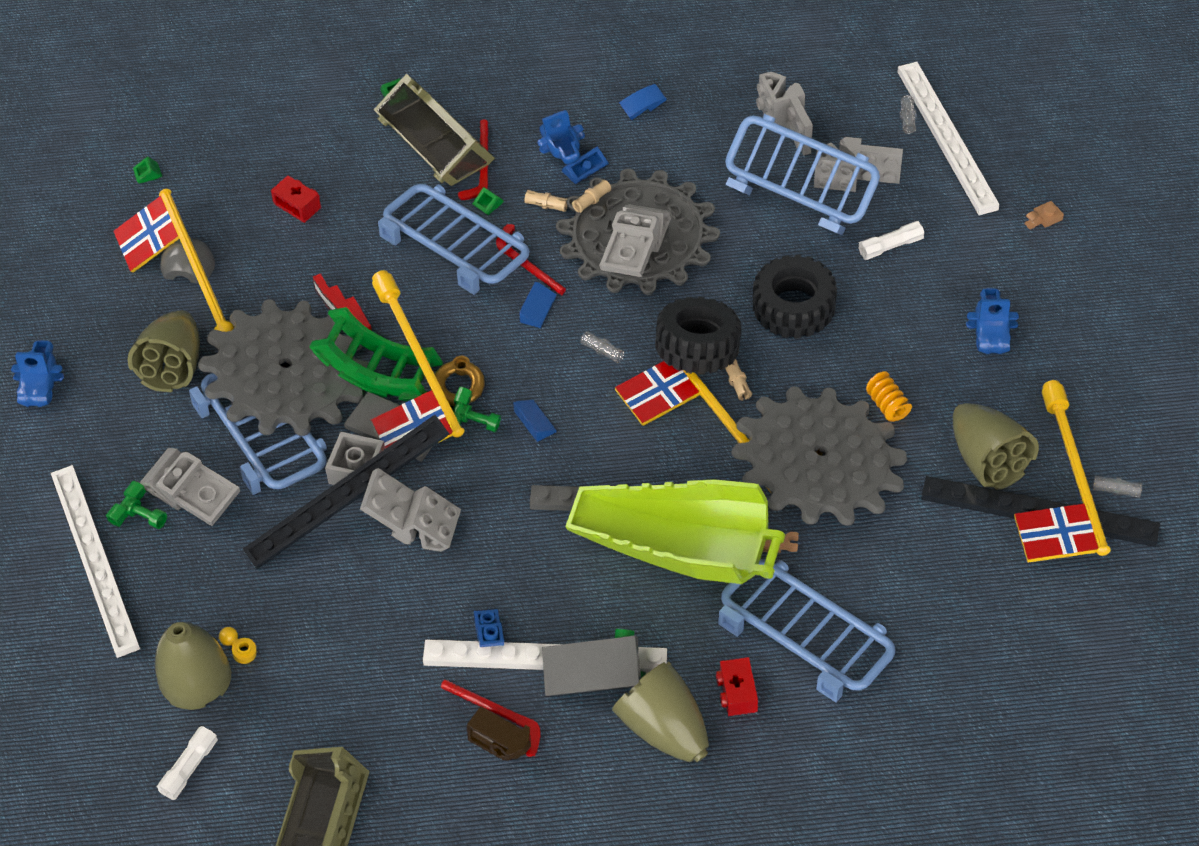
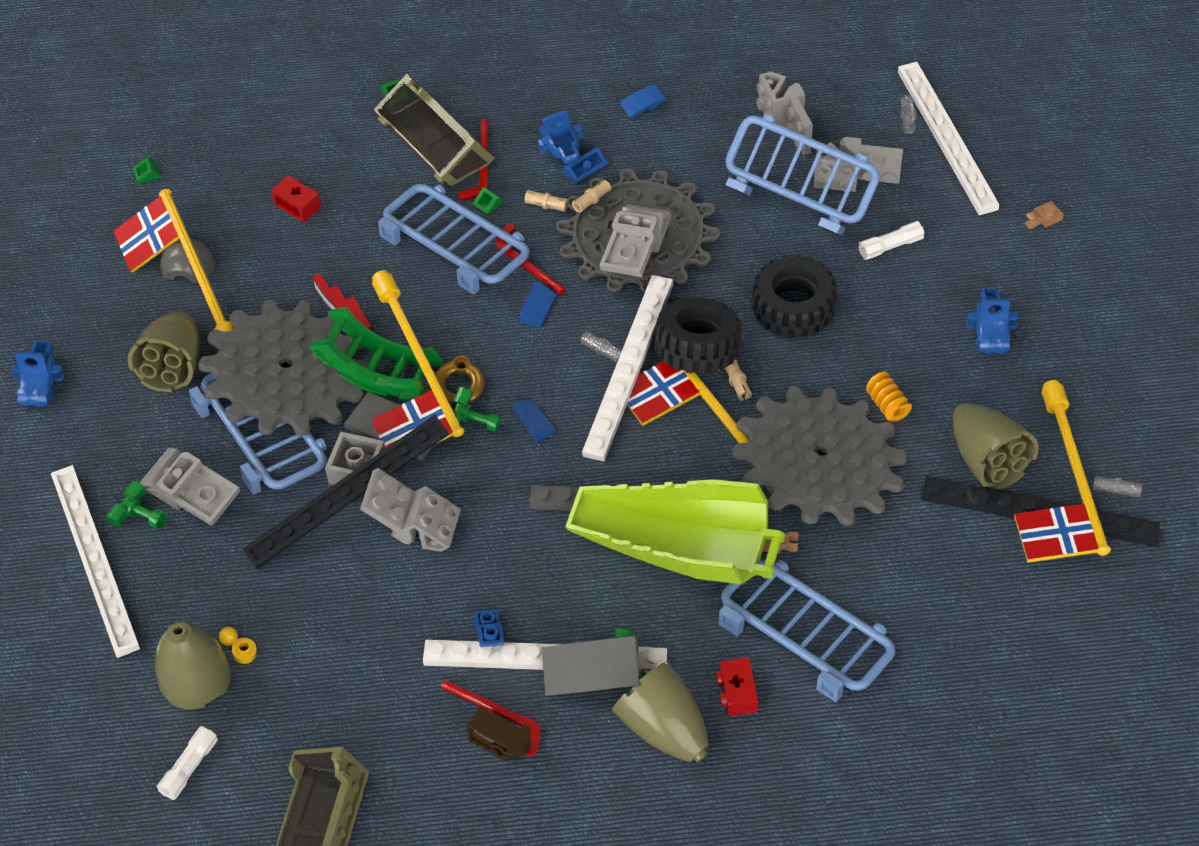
none -> white plate [582,275,673,462]

